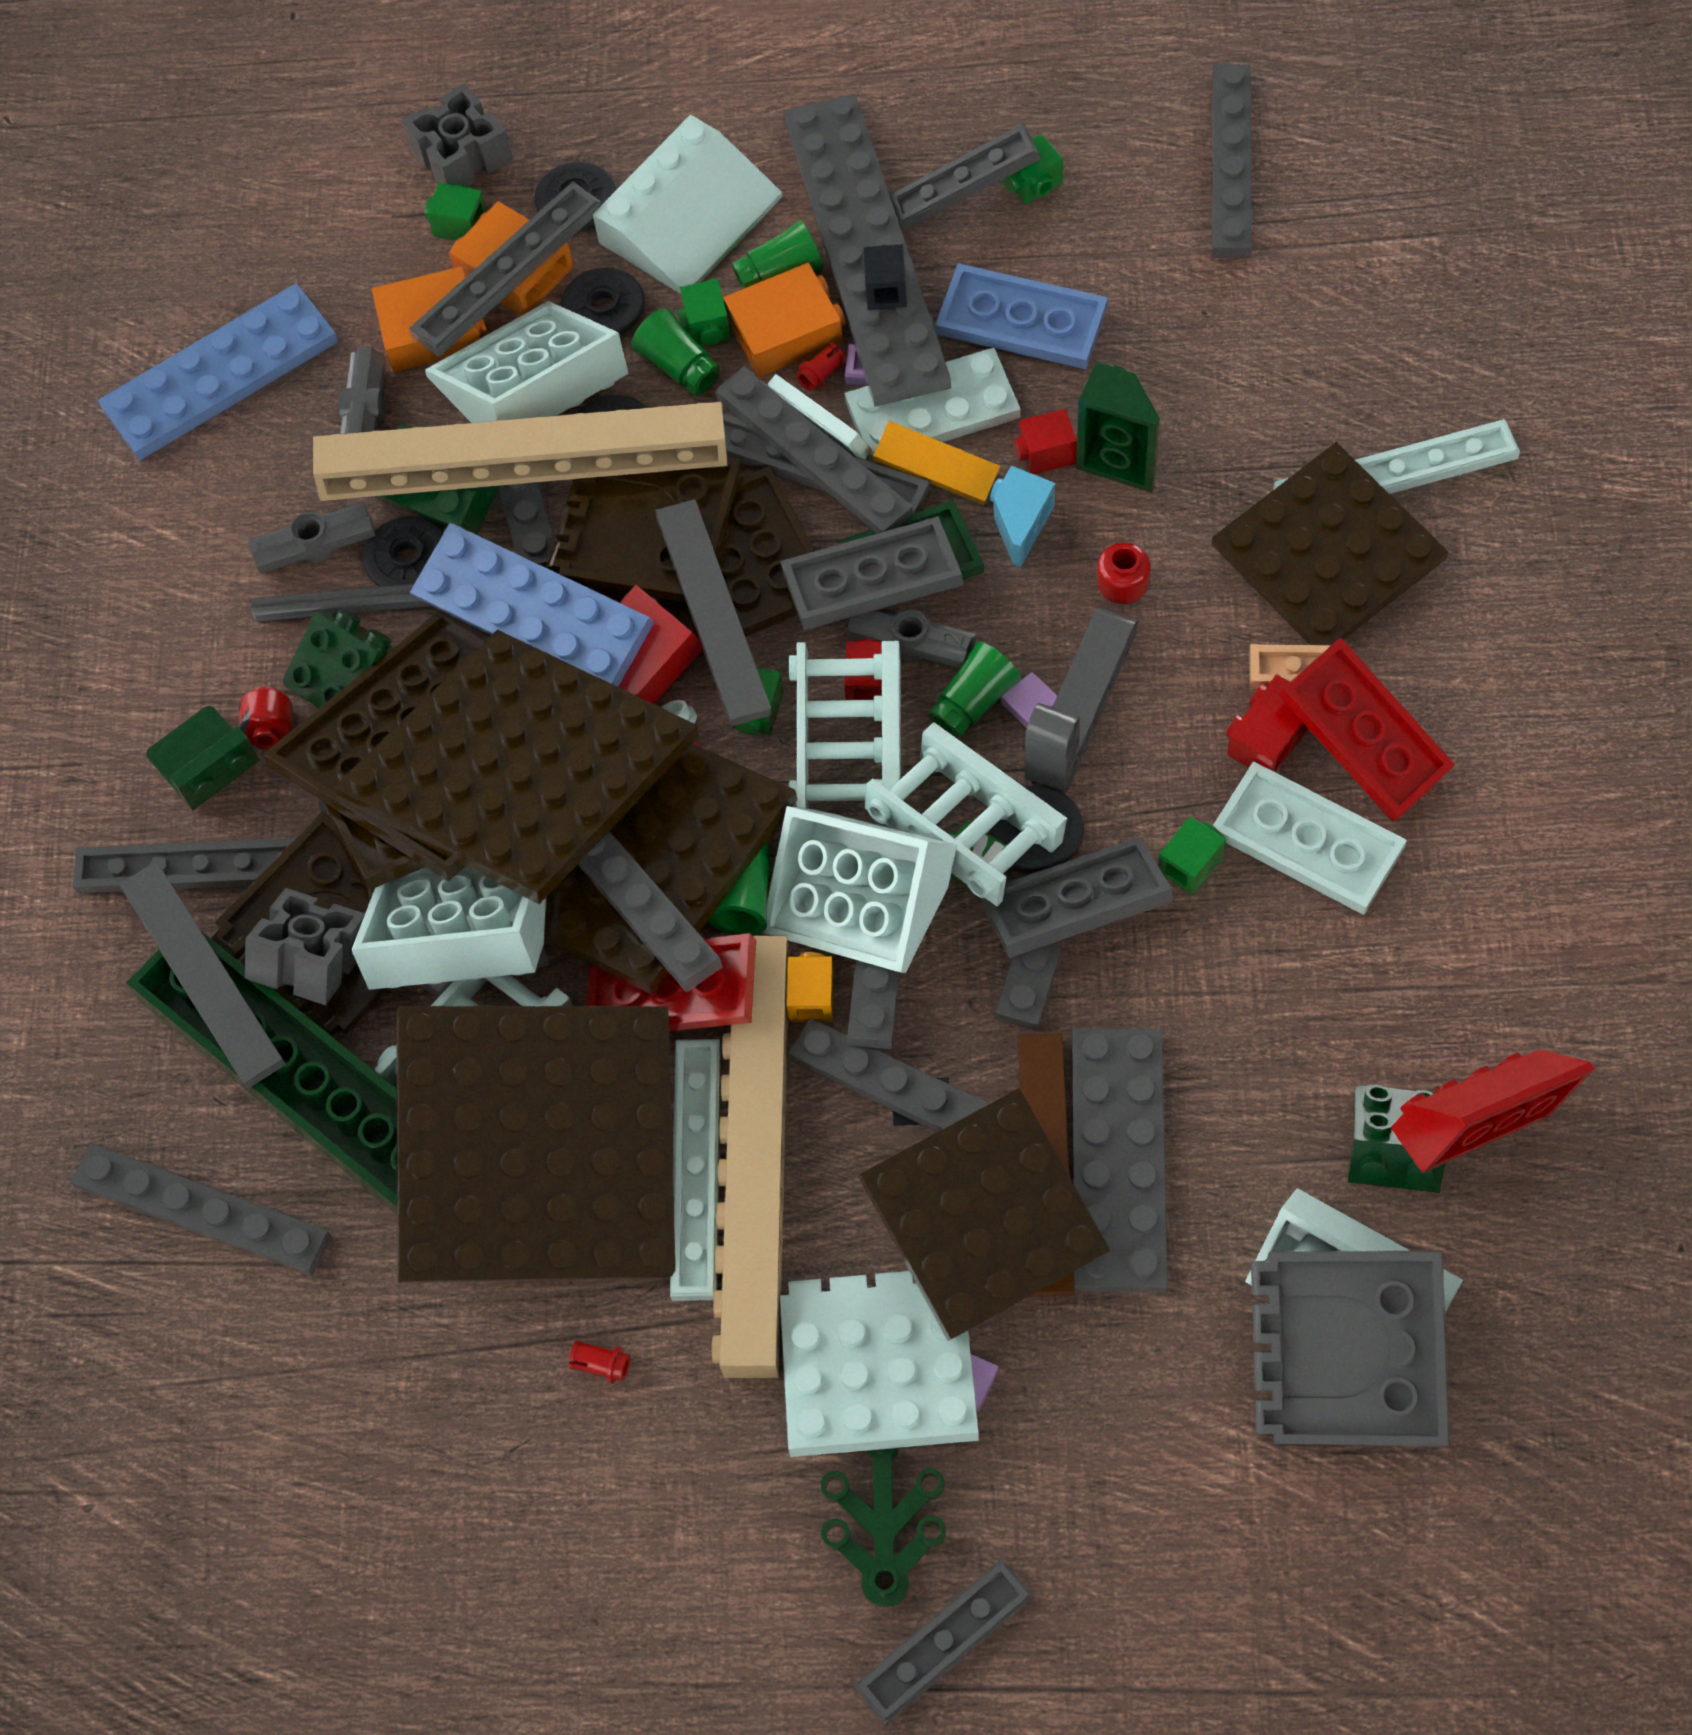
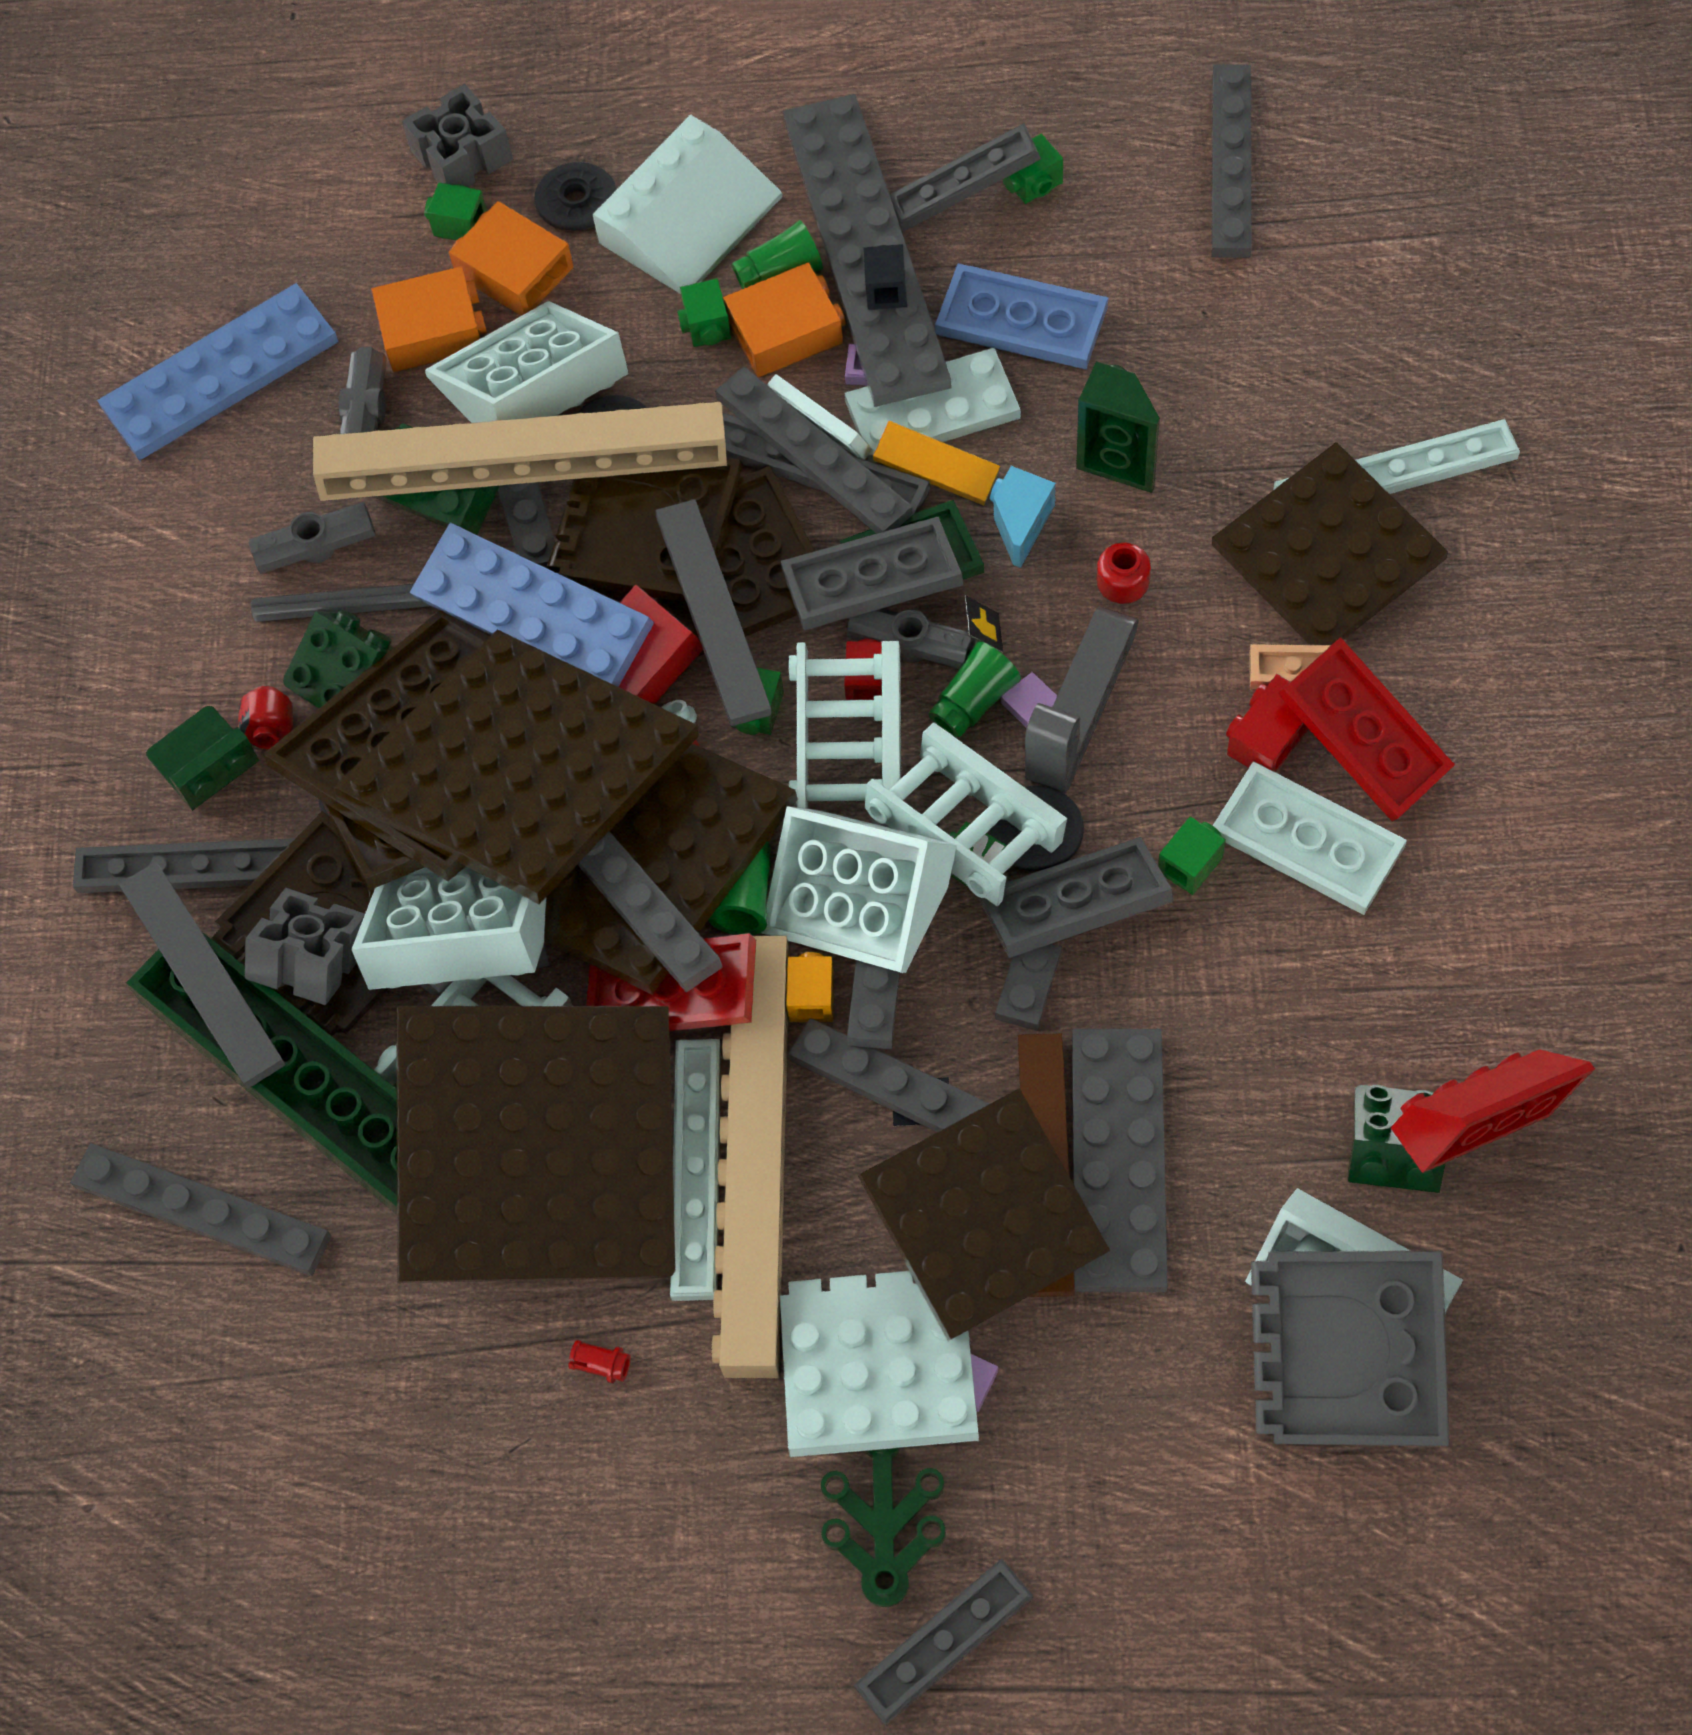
black wheel [363,516,444,587] -> none
dark grey tile [409,182,601,357] -> none
black wheel [561,268,645,335] -> none
green plant [631,308,720,396] -> none
red pin [796,343,846,391] -> none
red brick [1014,408,1077,474] -> none
none -> black sticker [965,595,1003,652]

